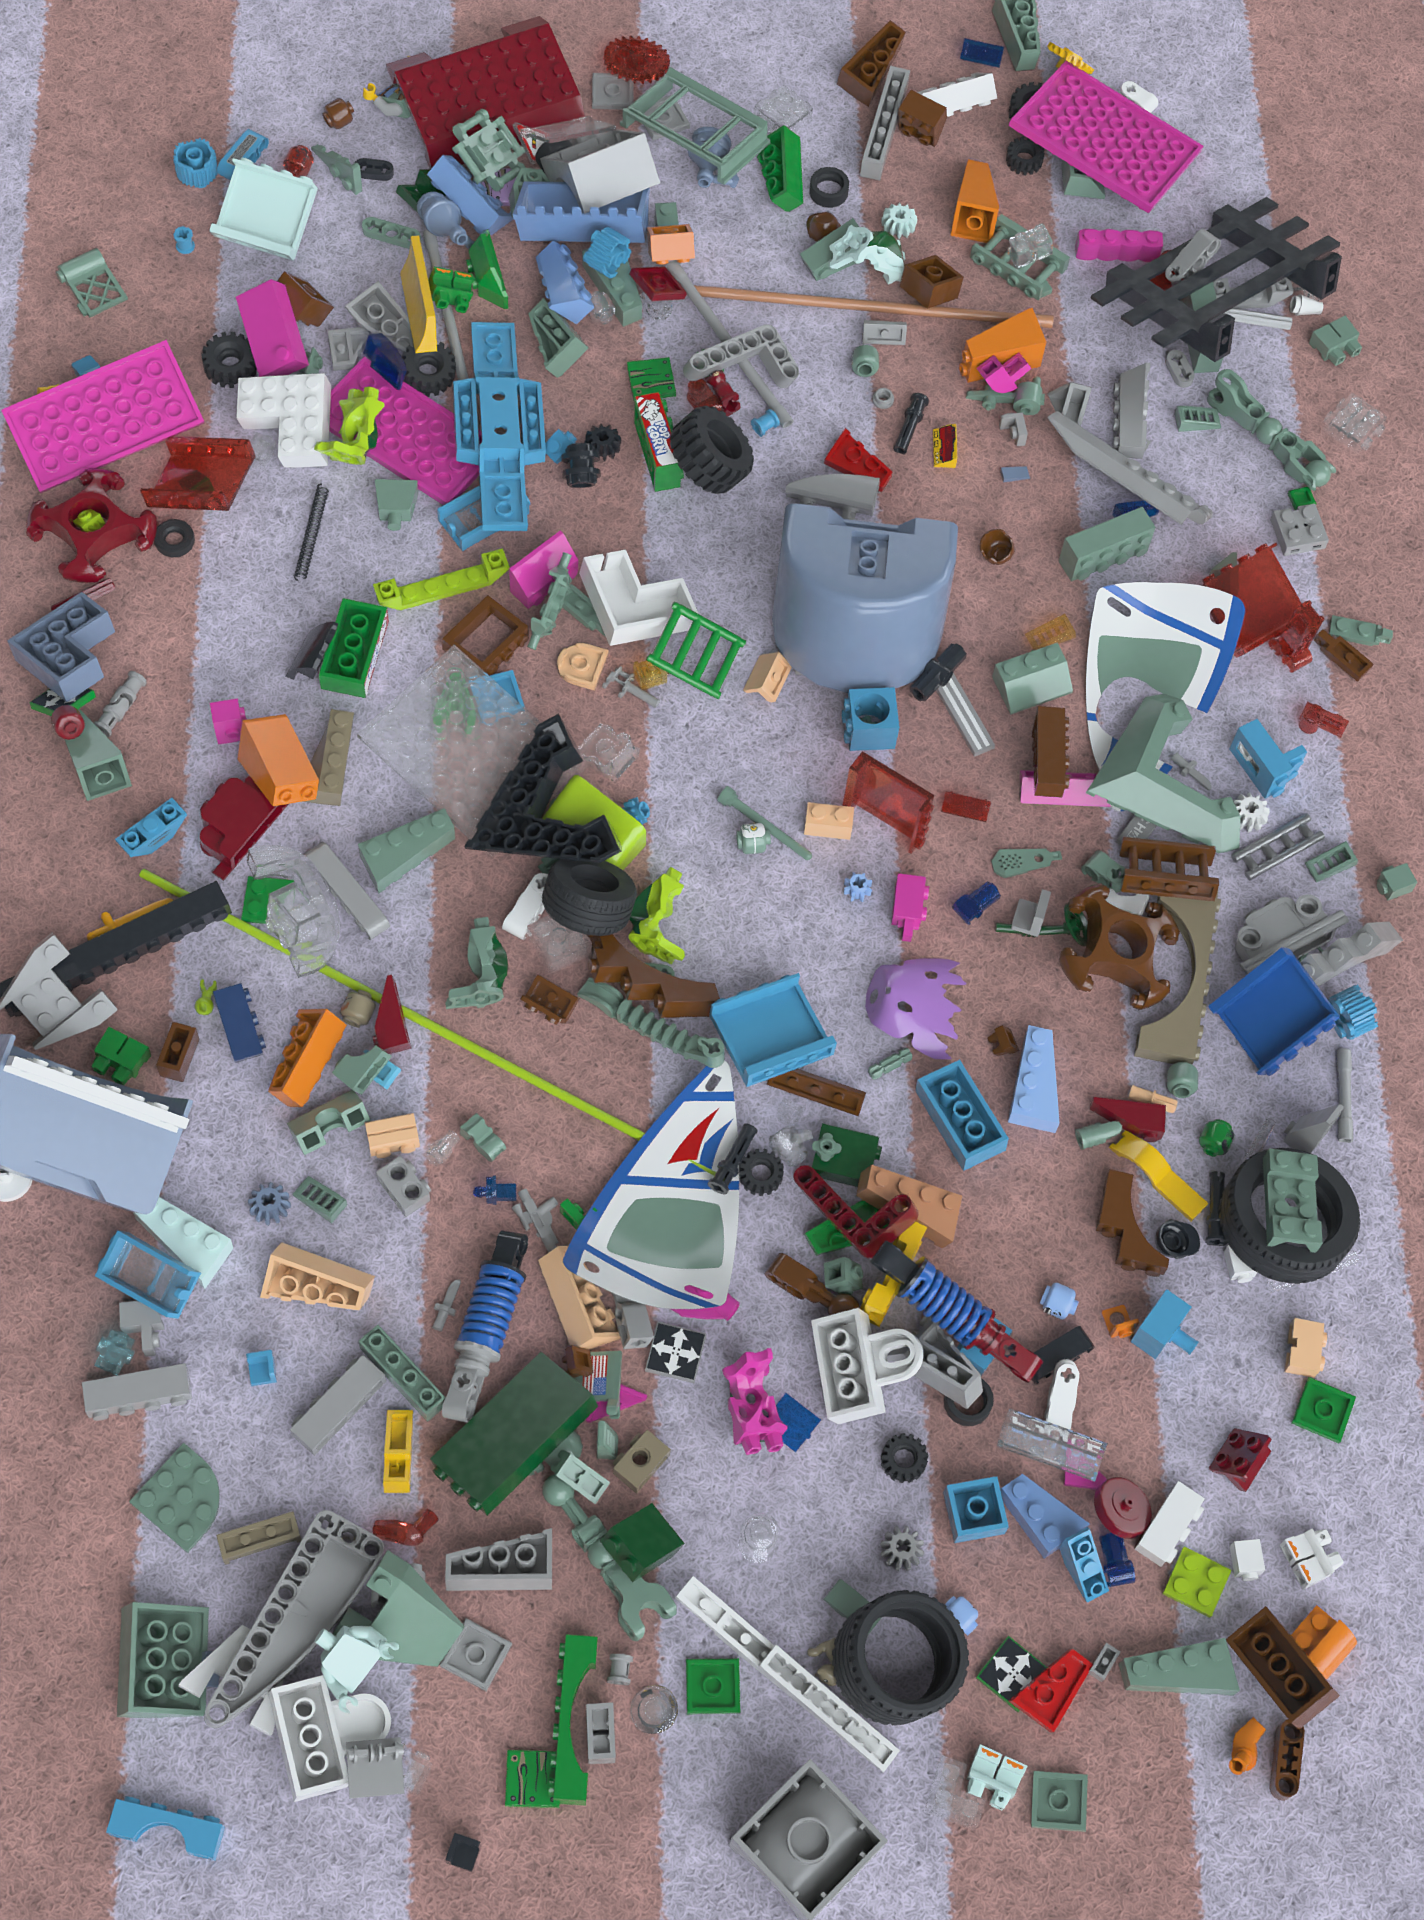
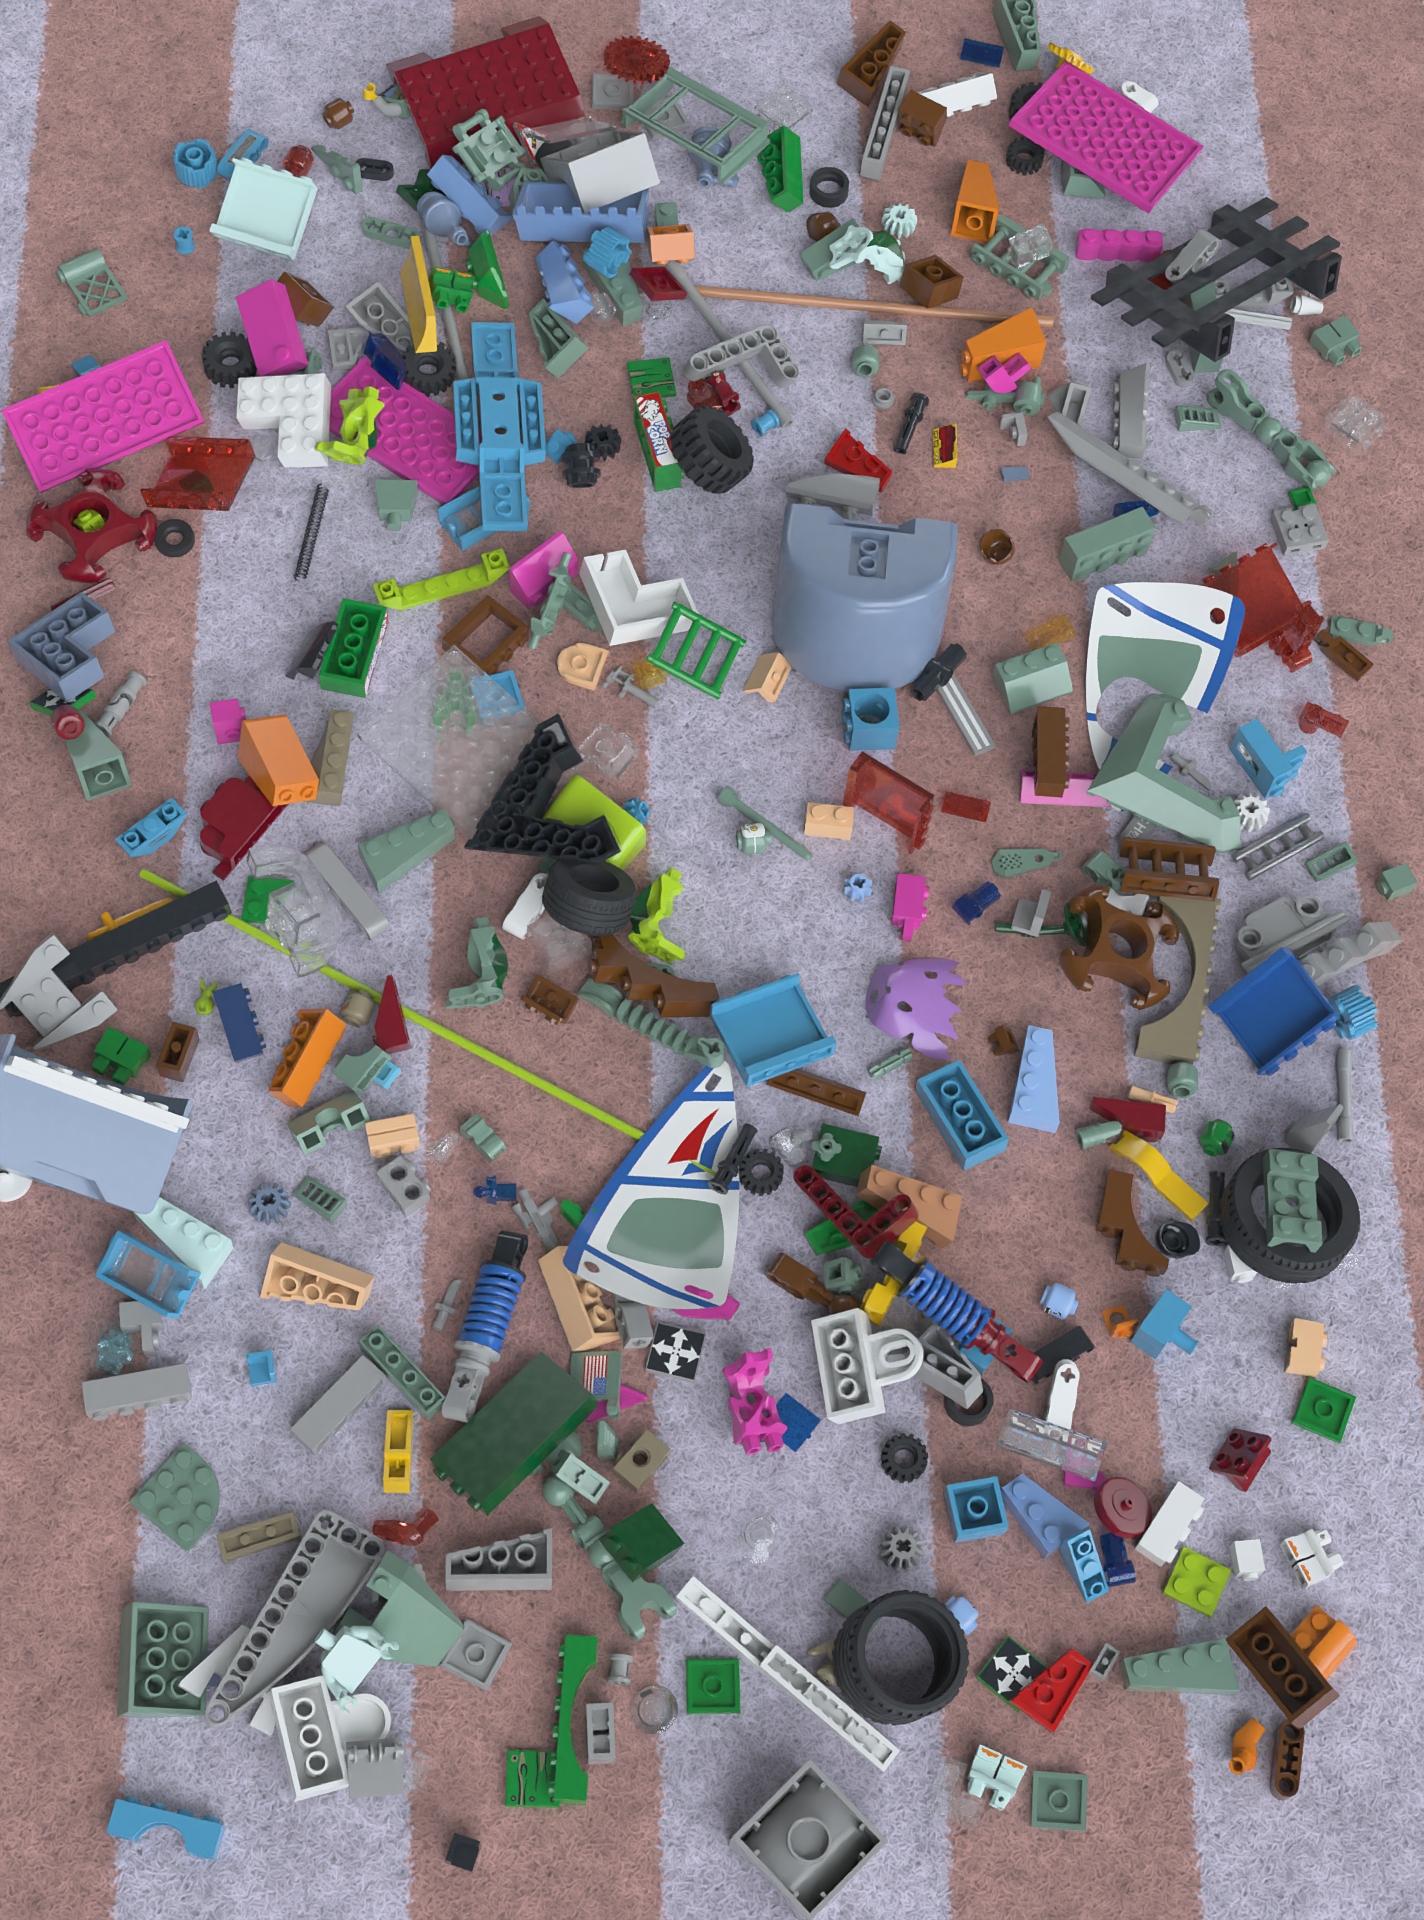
reddish brown tile [562,1345,594,1378] -> none

